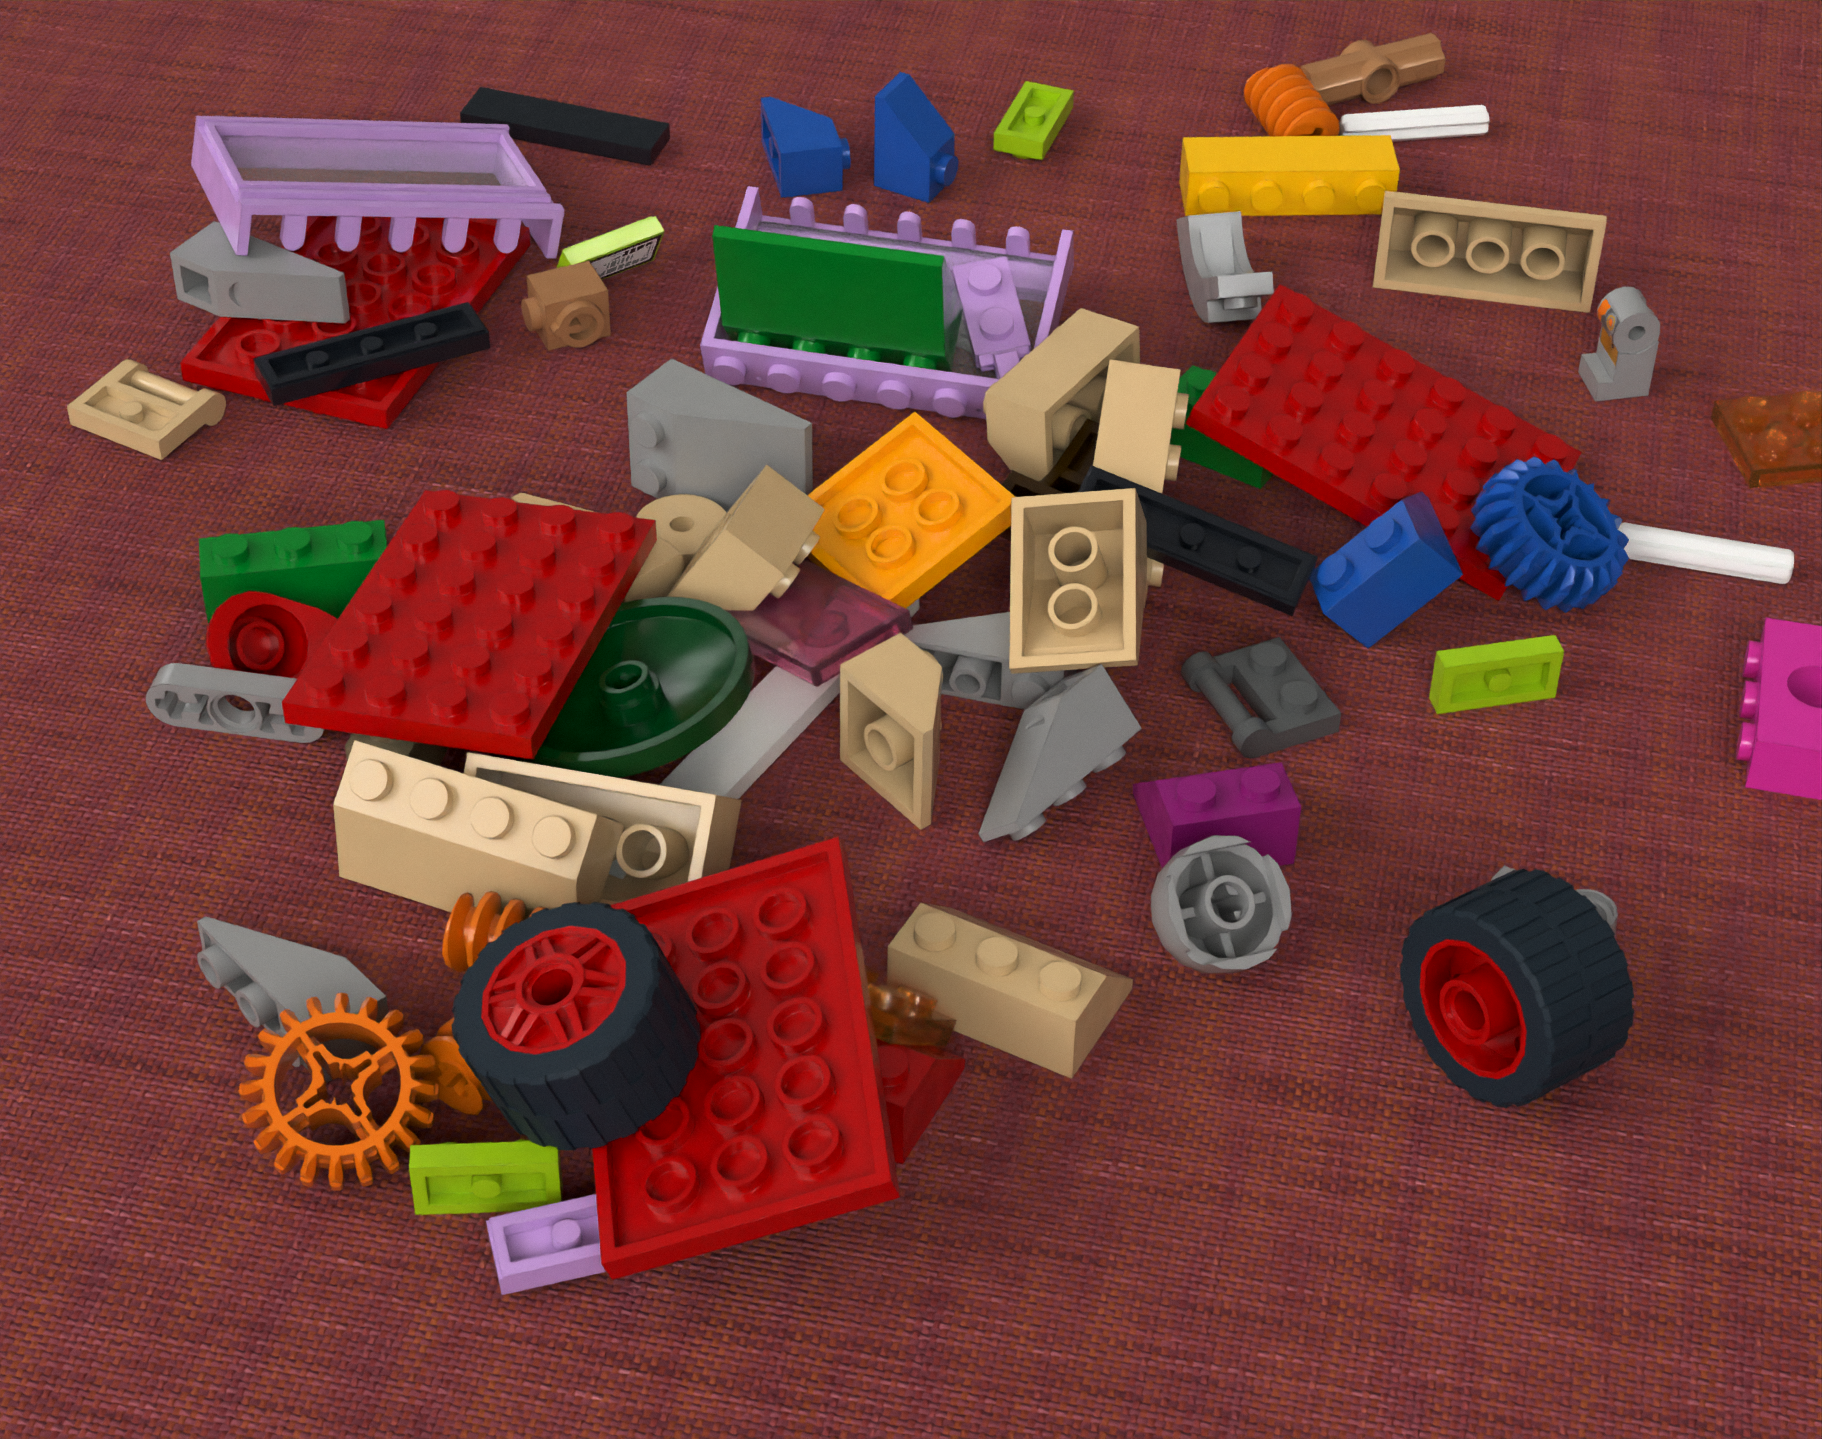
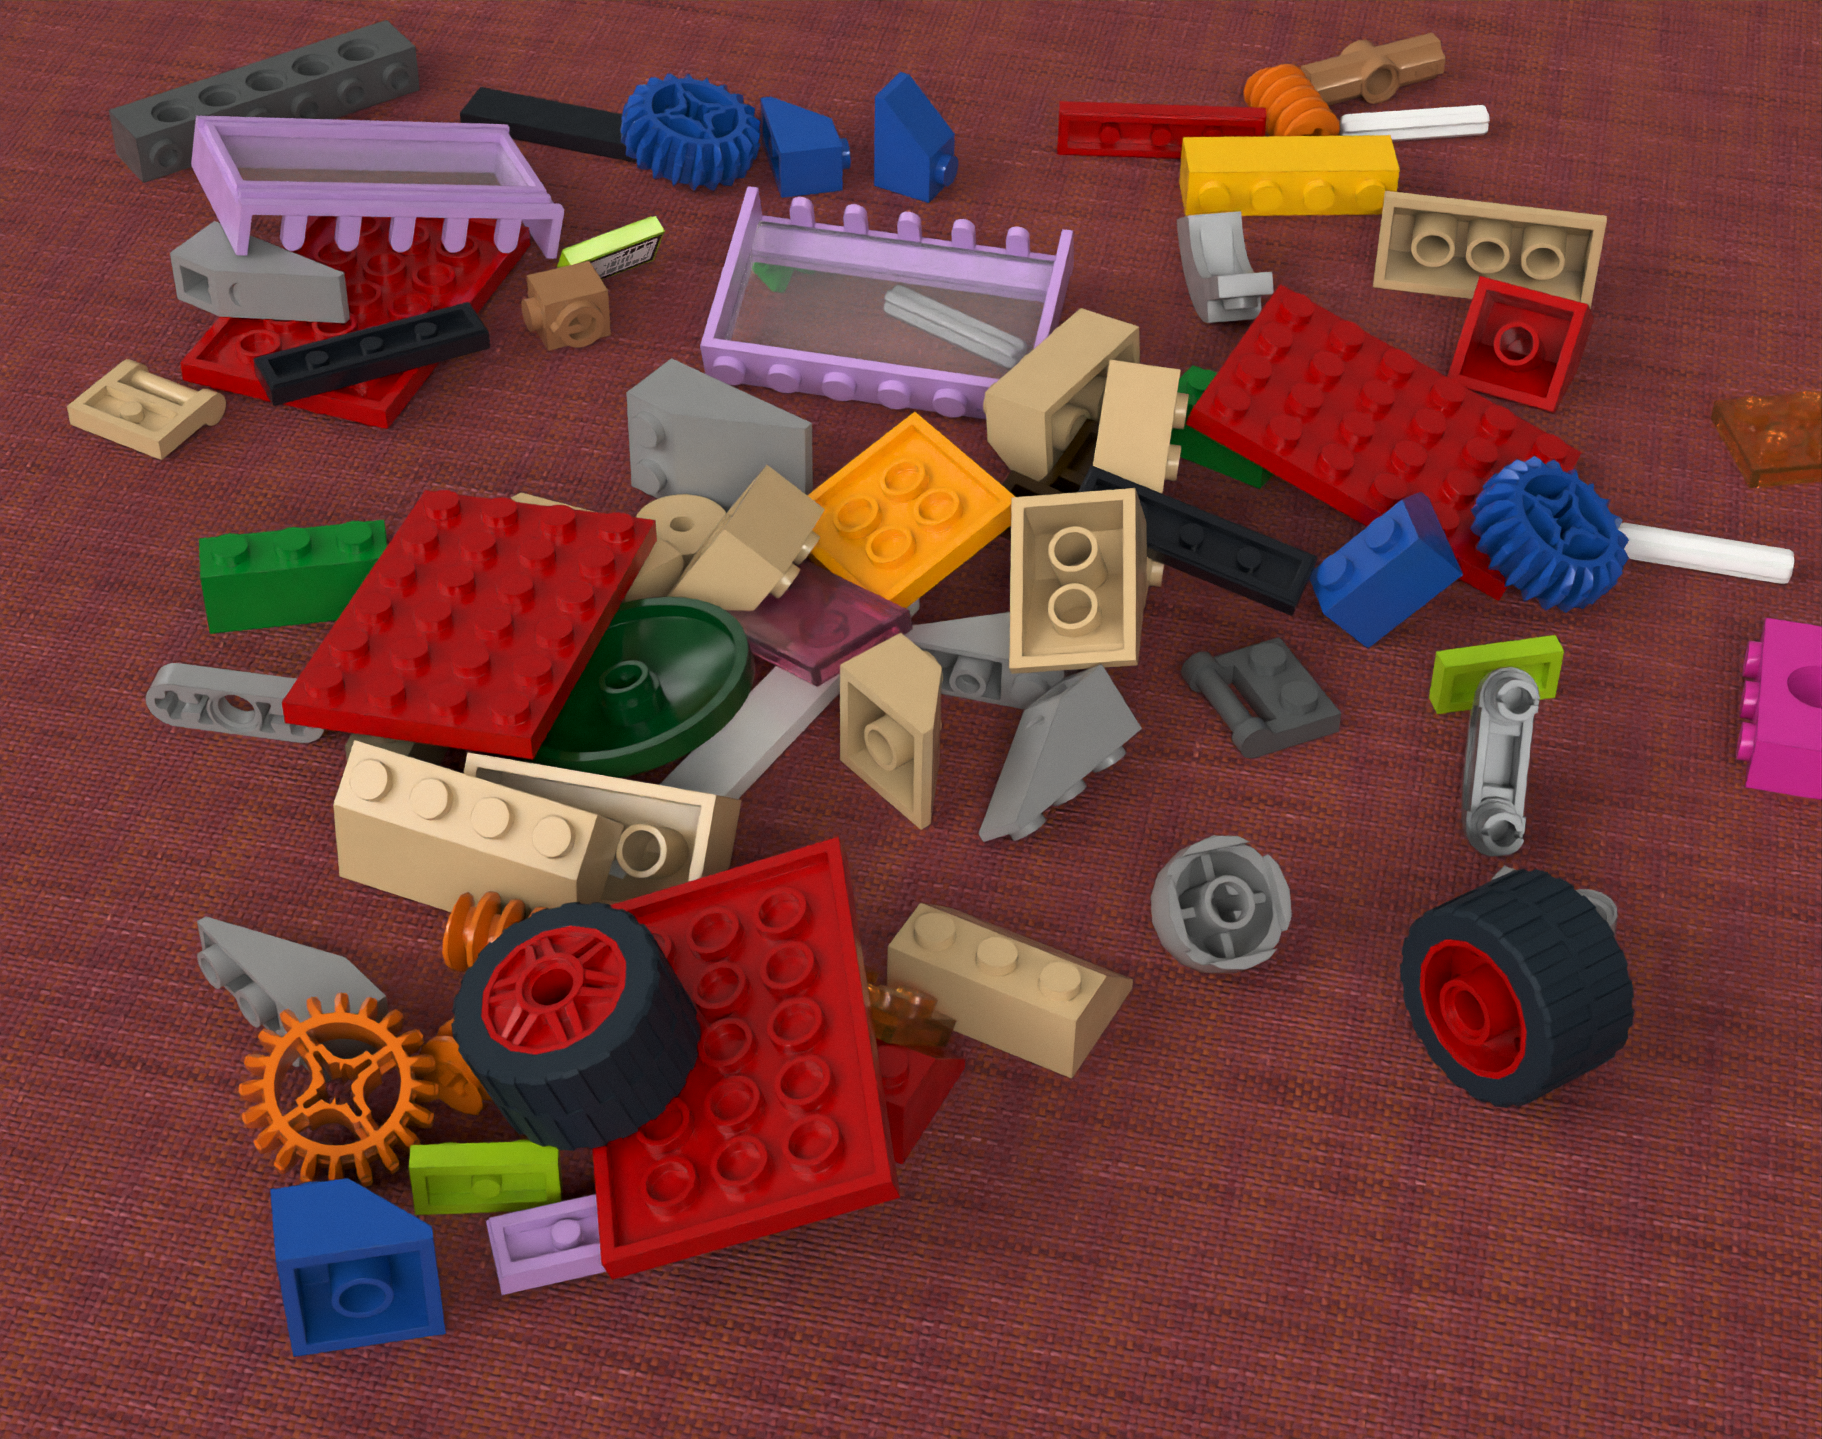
red piece [205,591,338,679] -> none
green slope [712,225,963,372] -> none
lavender hinge [952,256,1031,379] -> none
lime plate [993,81,1074,160] -> none
magenta slope [1132,762,1301,868] -> none
light grey leg [1578,287,1660,402] -> none
none -> dark grey brick [109,20,420,183]
none -> blue slope [270,1178,446,1357]
none -> blue gear [620,73,761,191]
none -> red tile [1057,101,1267,159]
none -> red slope [1447,276,1594,414]
none -> connector [1461,667,1540,857]

